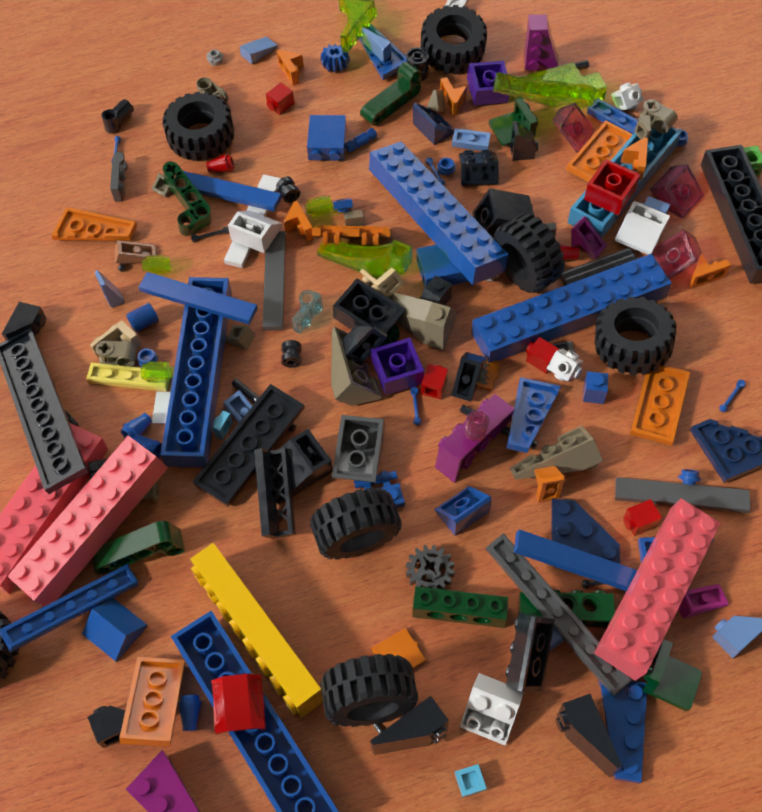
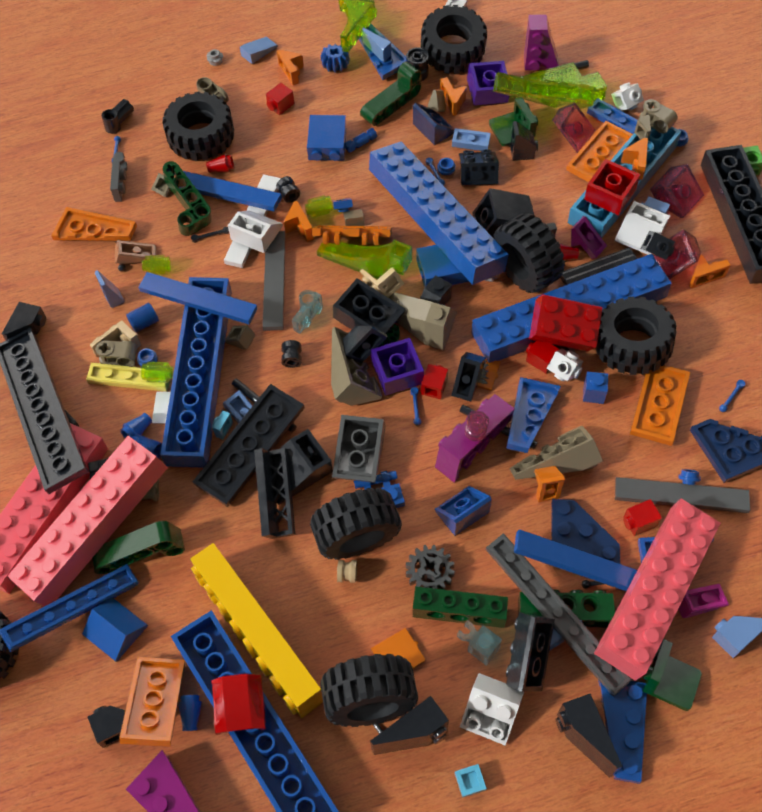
none -> tan wheel [337,560,357,583]
none -> clear light blue brick [457,620,502,666]
none -> red brick [529,294,603,352]
none -> black brick [640,231,675,260]

